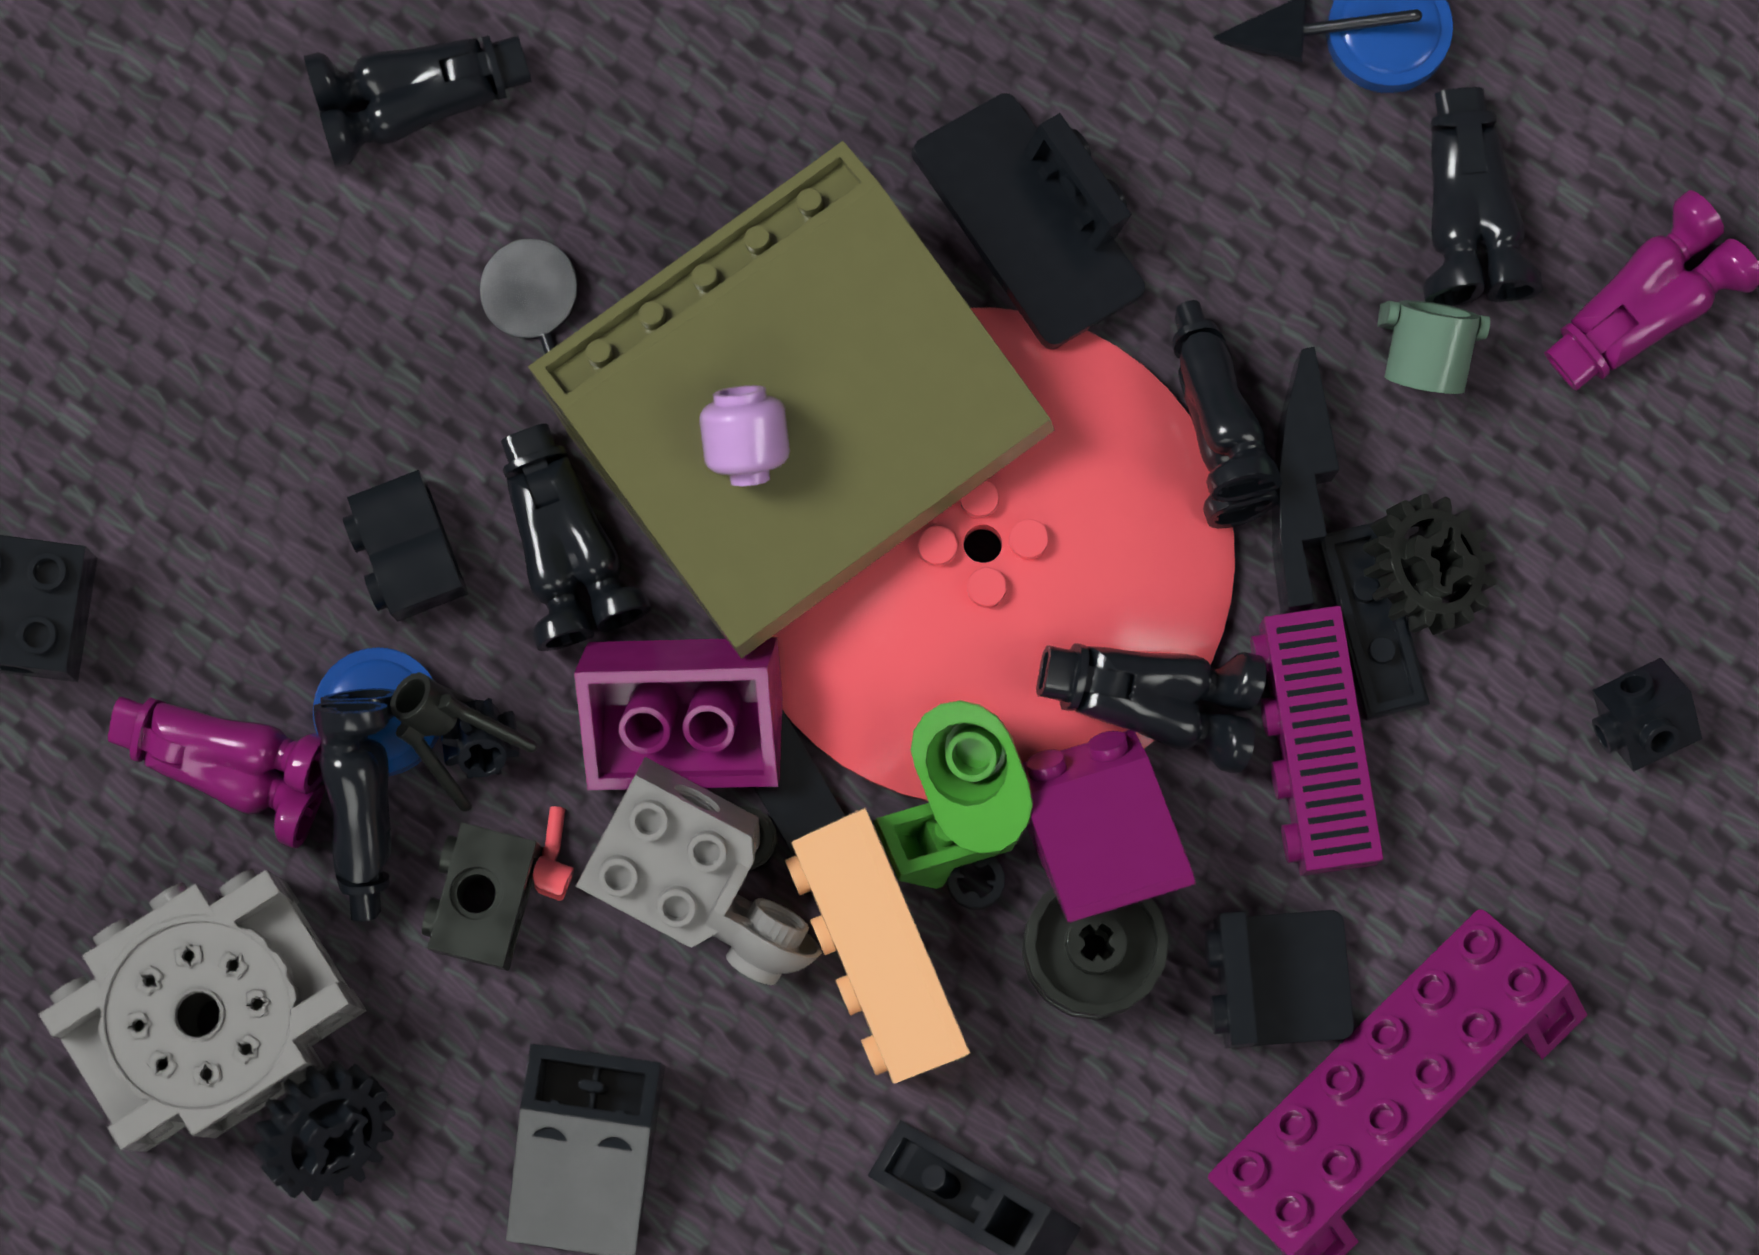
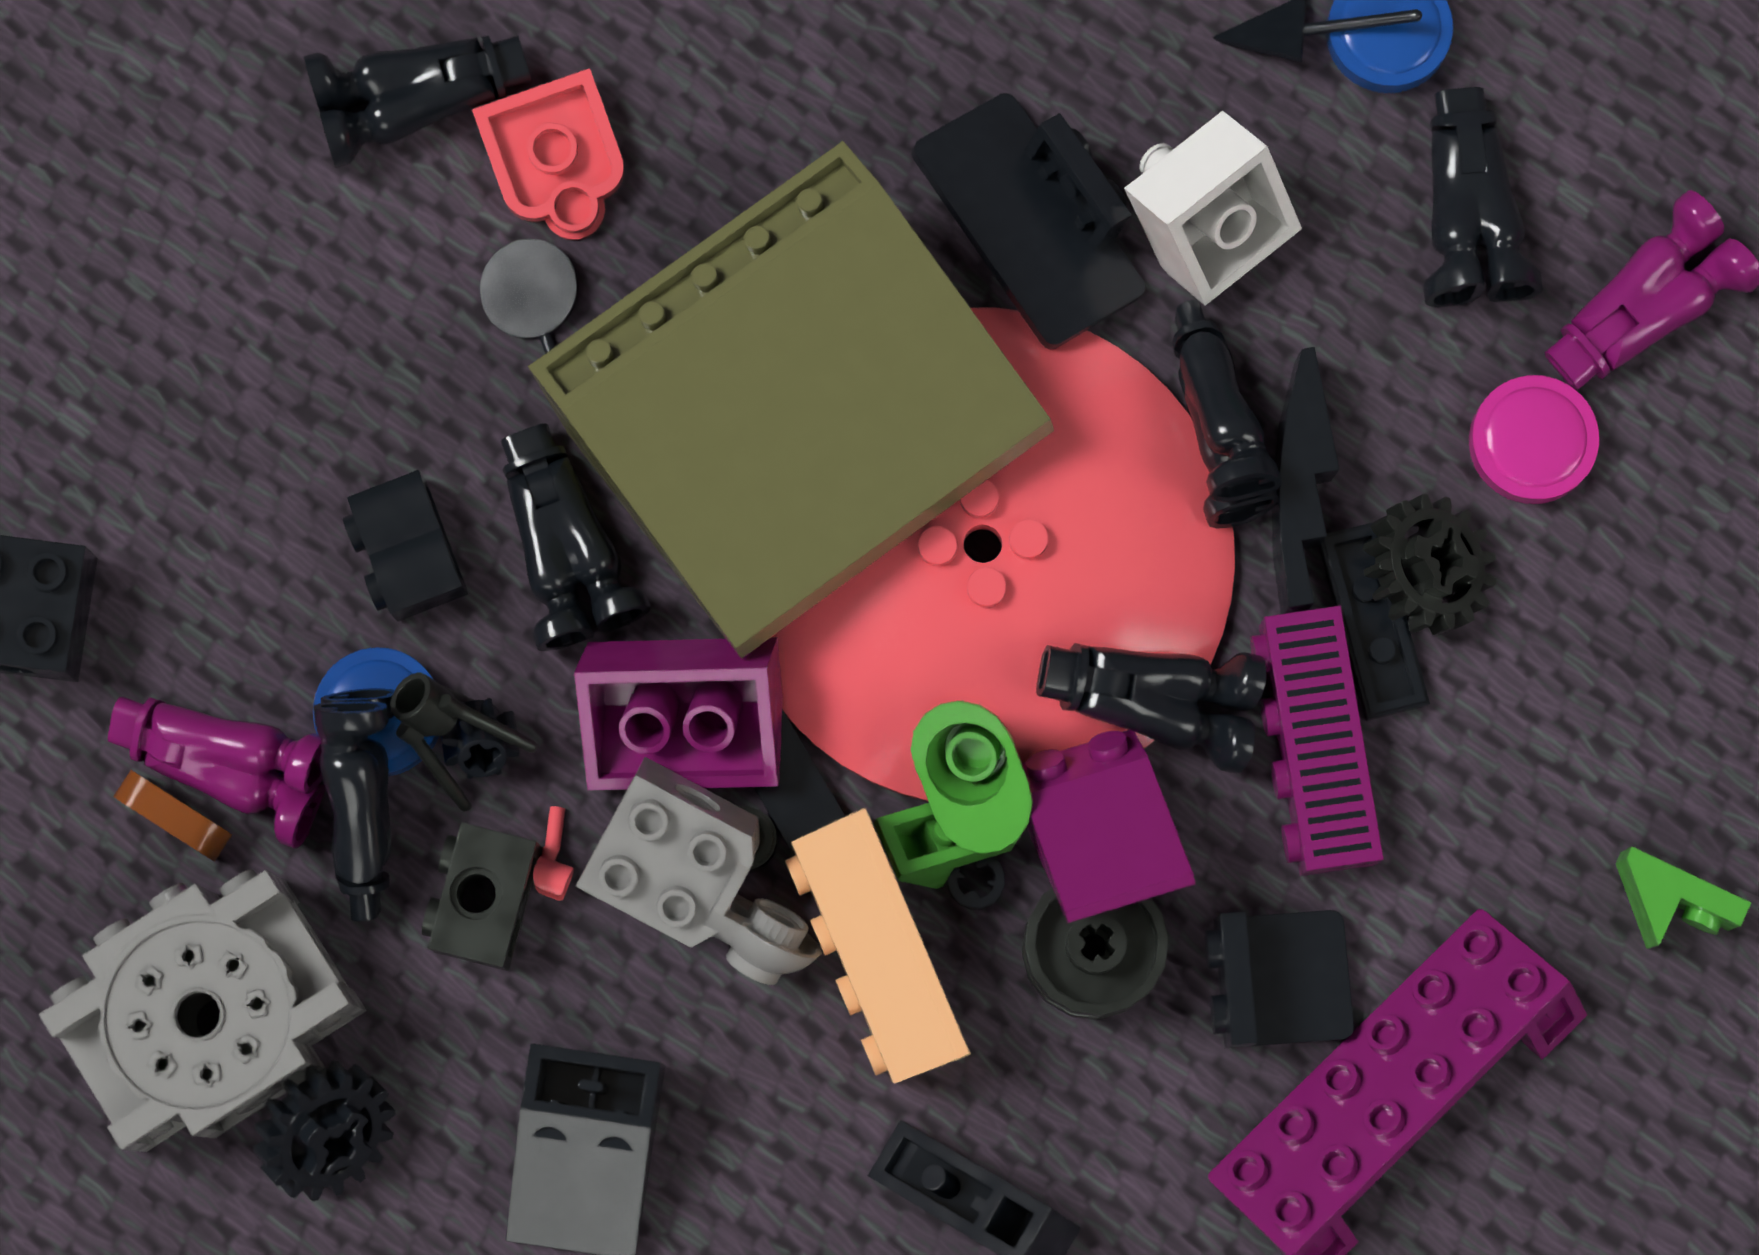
lavender head [699,385,790,486] -> none
sand green piece [1377,300,1490,394] -> none
black brick [1592,658,1702,772] -> none
none -> dark orange beam [113,770,233,862]
none -> coral plate [472,68,624,240]
none -> white brick [1124,111,1302,306]
none -> dark pink piece [1469,375,1599,504]
none -> bright green slope [1615,846,1751,949]

